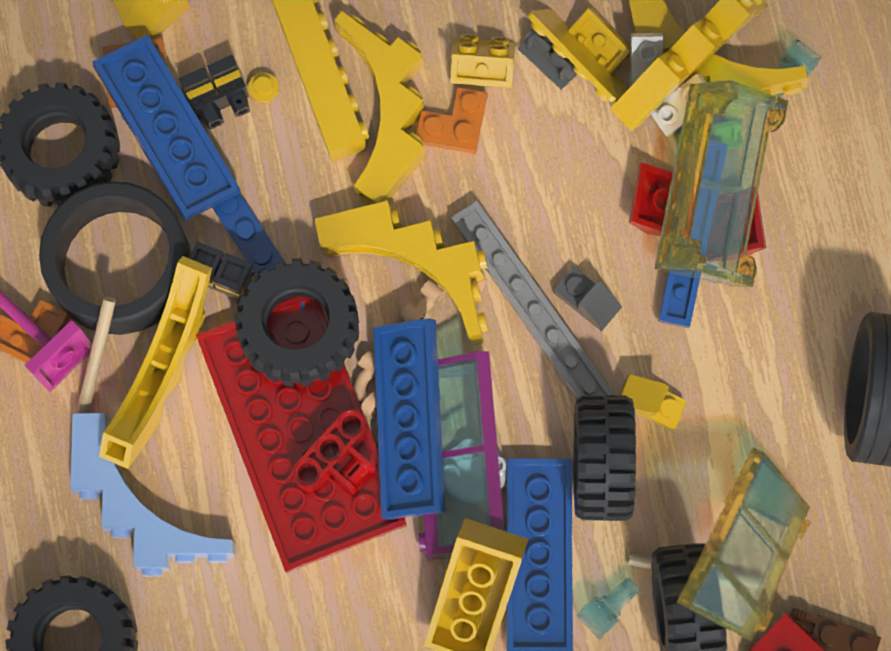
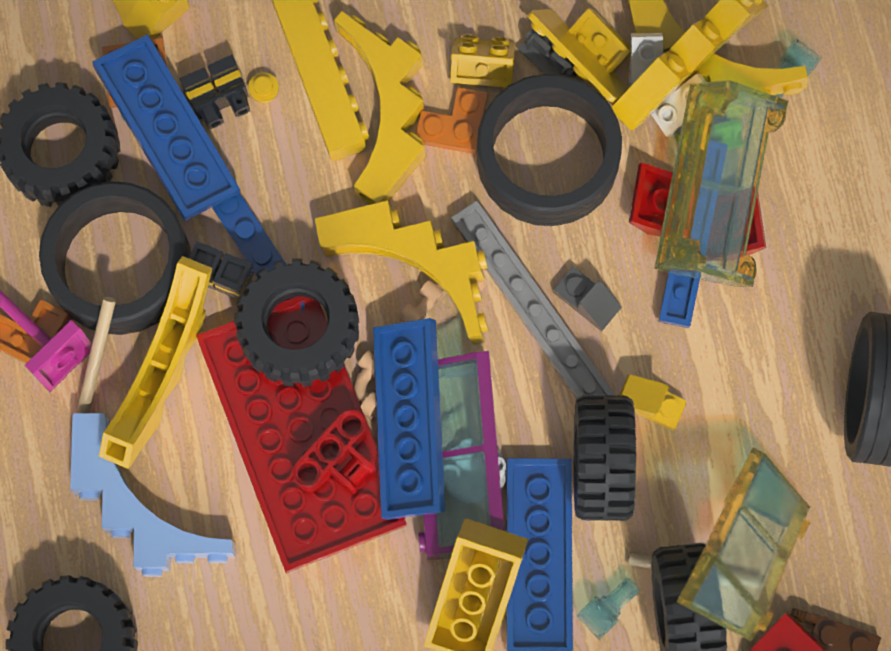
none -> black tyre [477,74,622,226]

